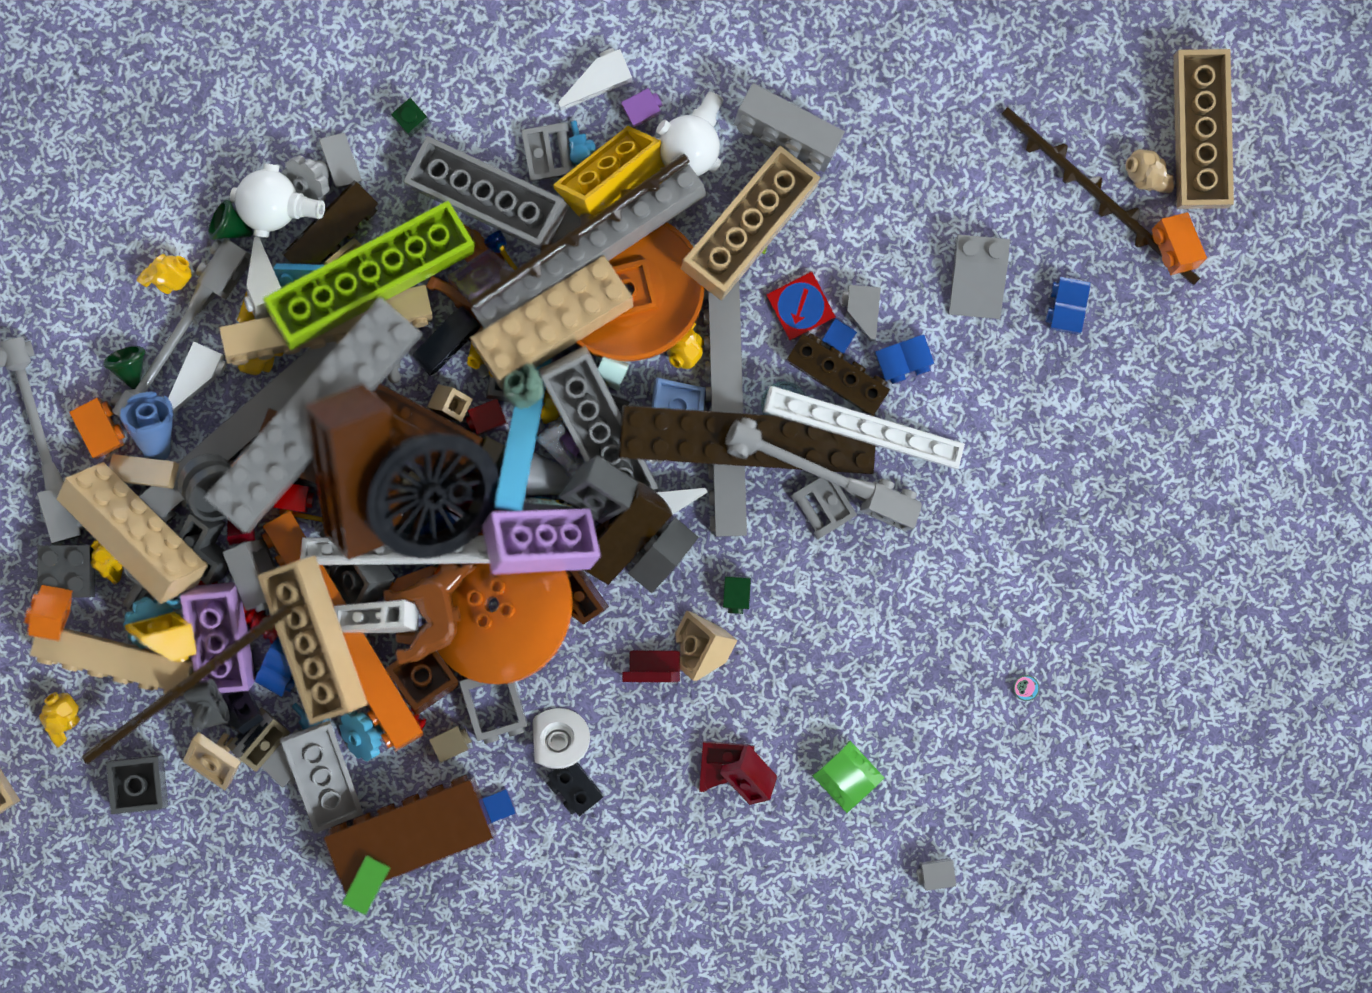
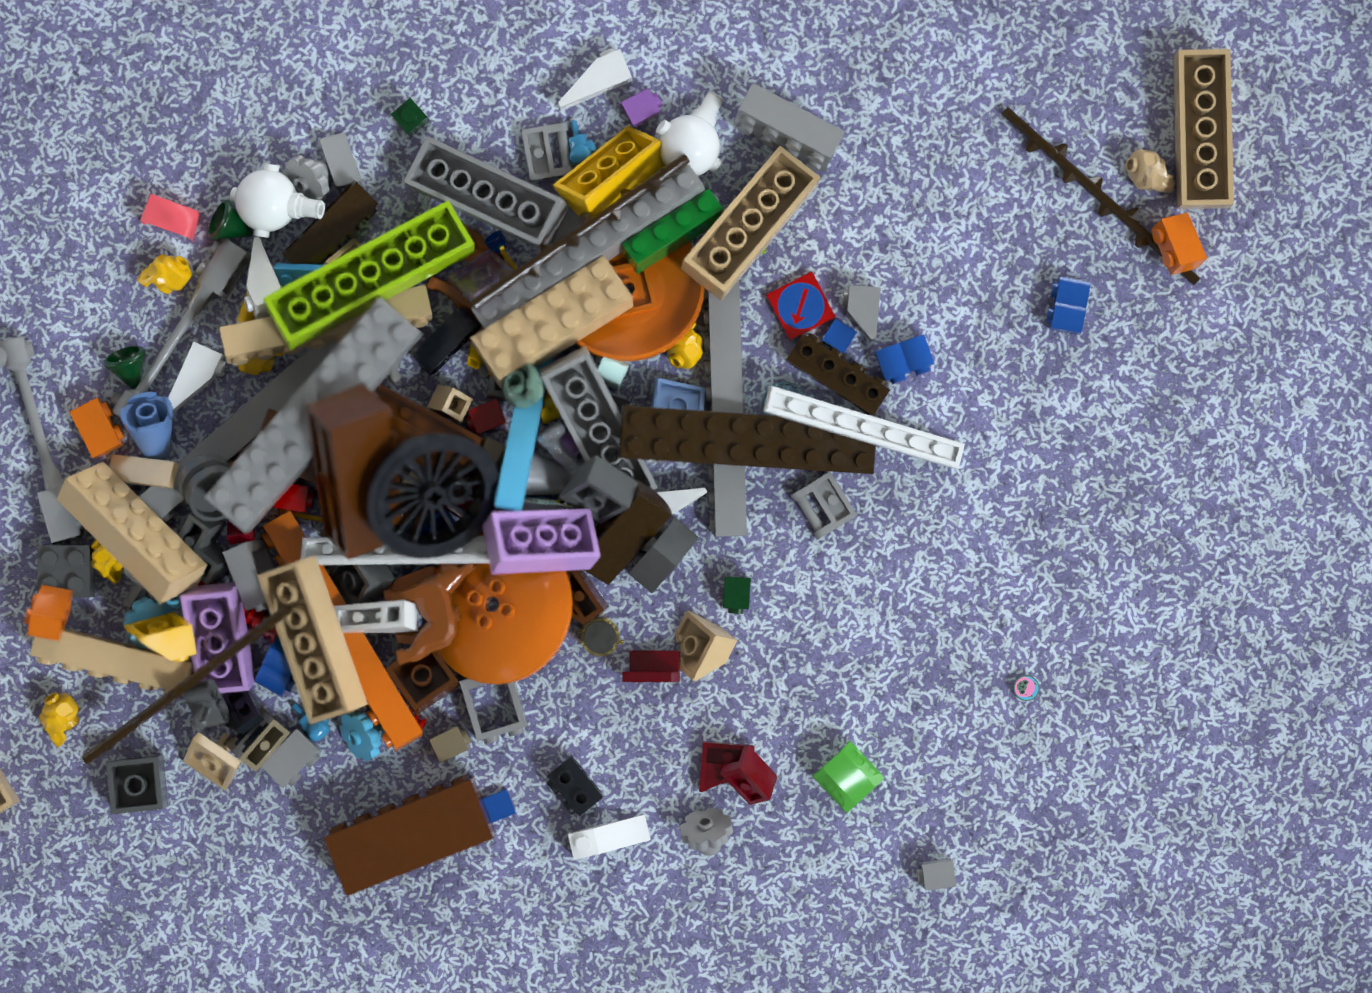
light grey plate [280,720,363,833] -> none
bright green tile [342,856,391,916] -> none
white hat [533,708,590,769] -> none
light grey bar [726,418,922,531] -> none
light grey slope [949,235,1010,319] -> none
none -> coral piece [140,194,201,242]
none -> white slope [568,814,650,860]
none -> pearl dark grey piece [577,618,624,656]
none -> green brick [622,189,724,274]
none -> light grey plant [680,808,733,856]

